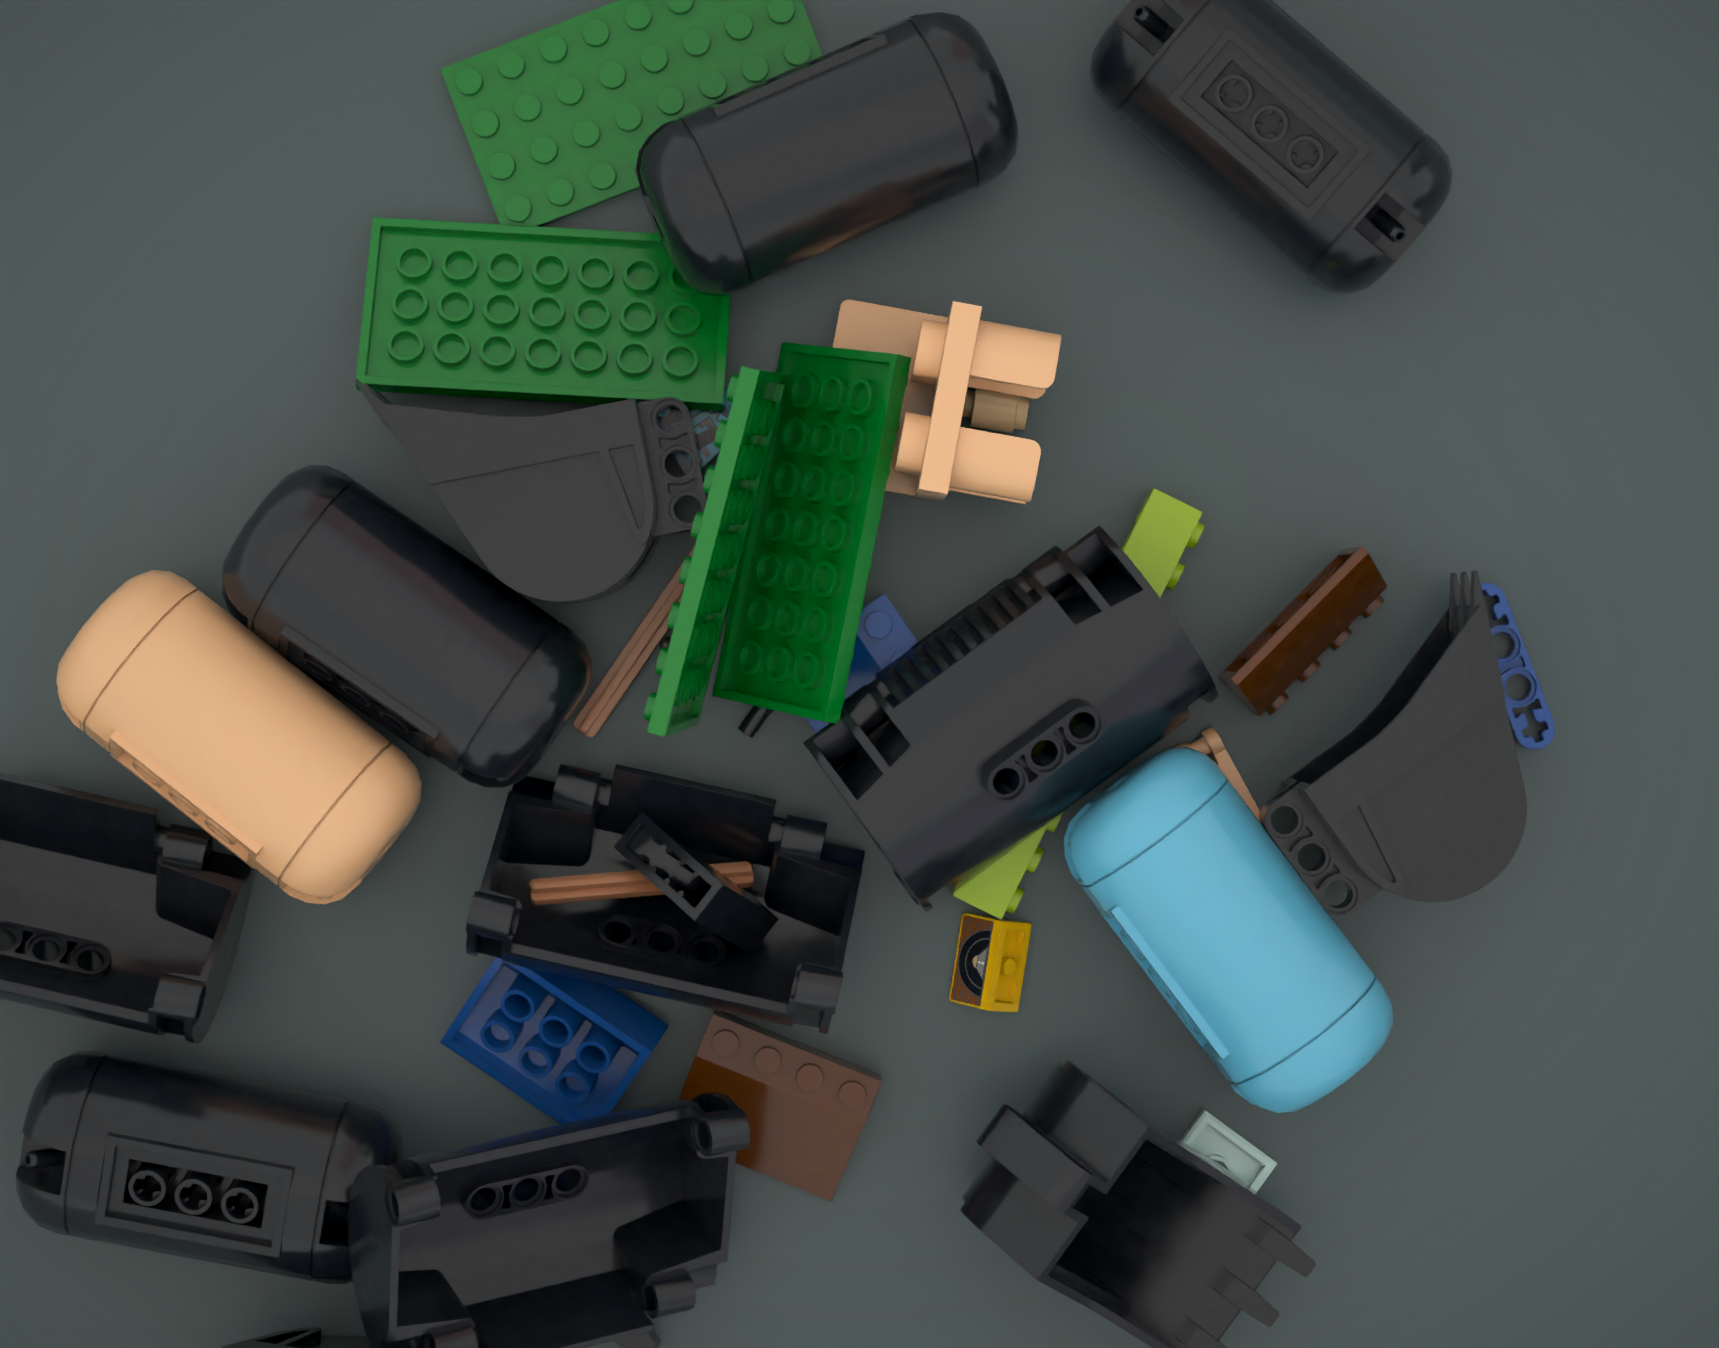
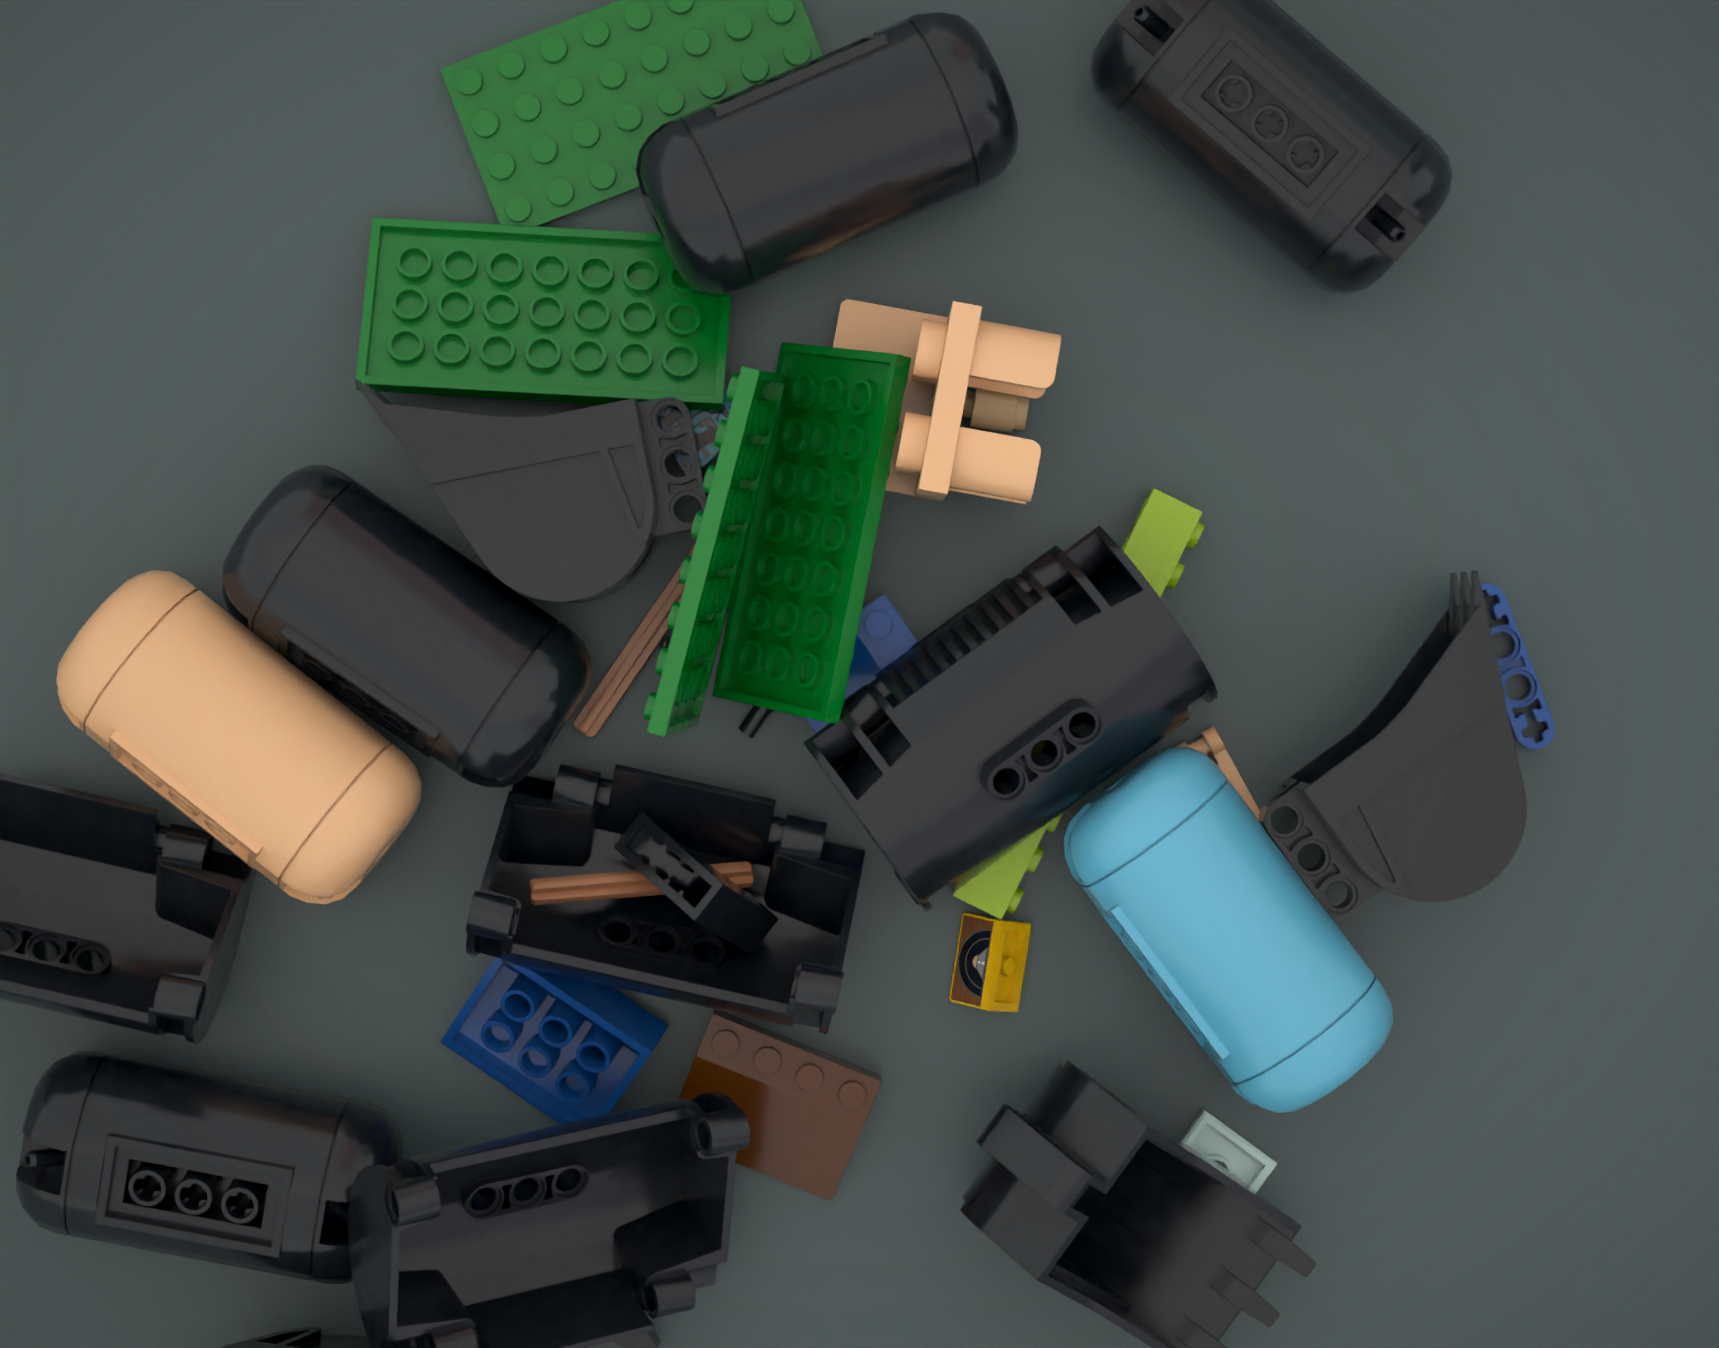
reddish brown slope [1217,546,1388,716] -> none

